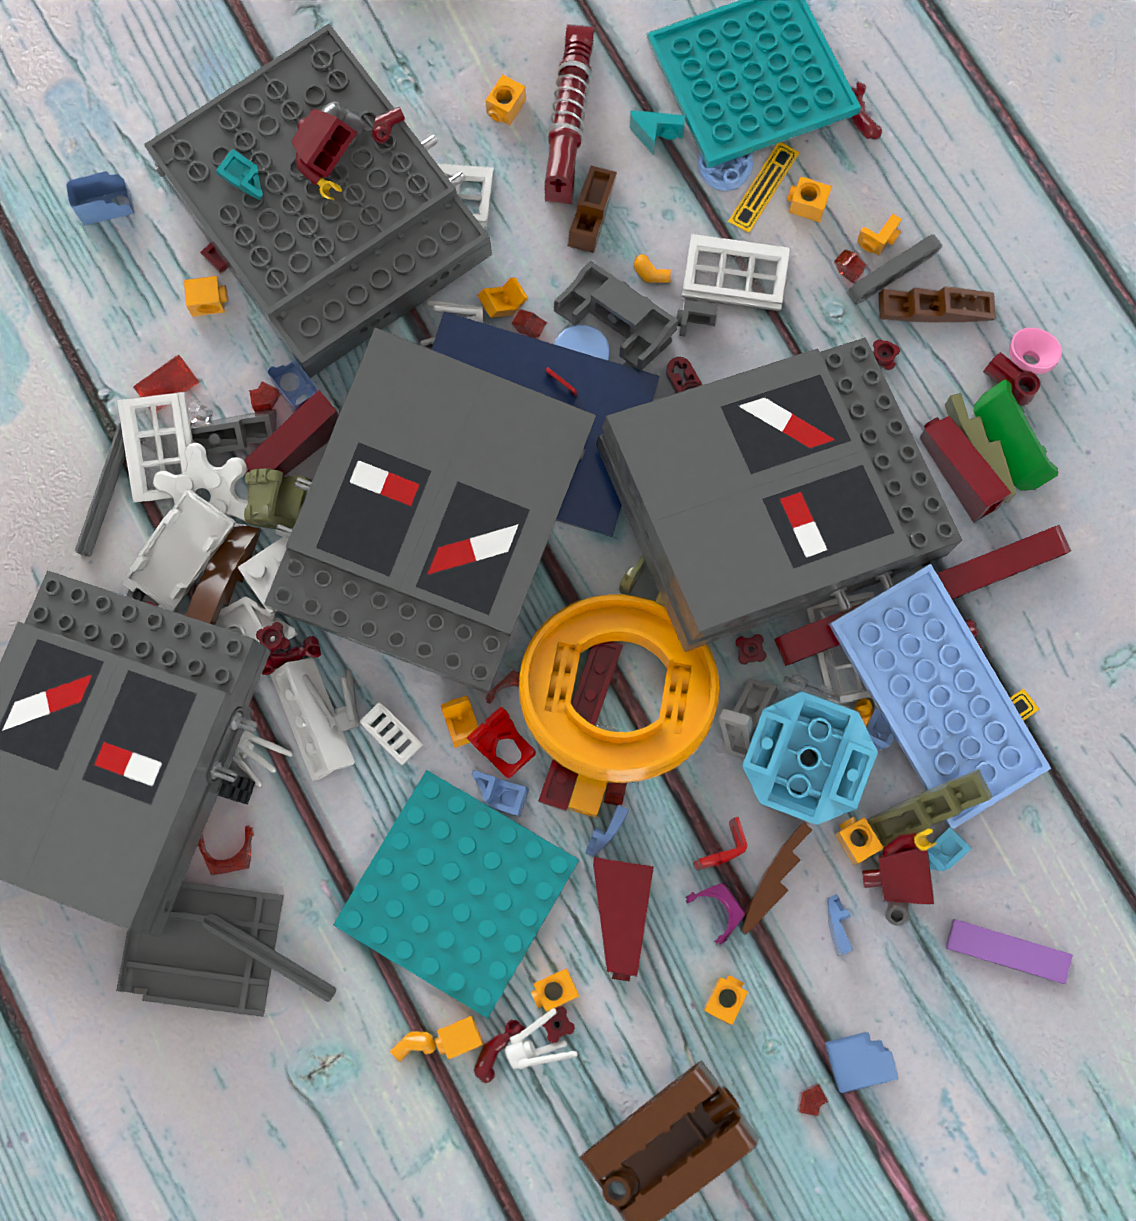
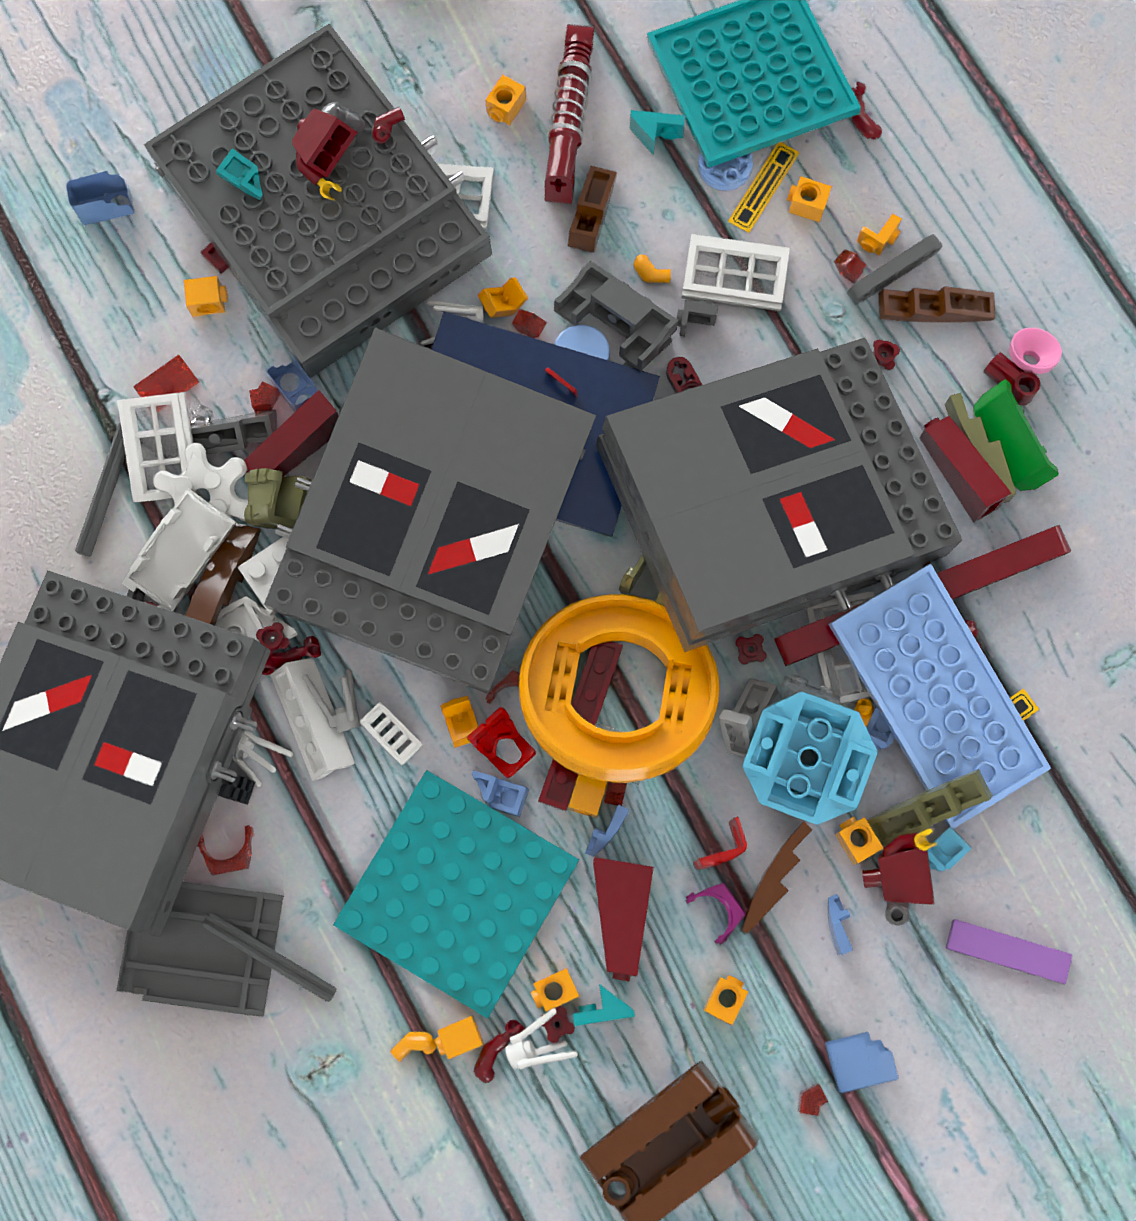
none -> teal slope [573,984,635,1026]

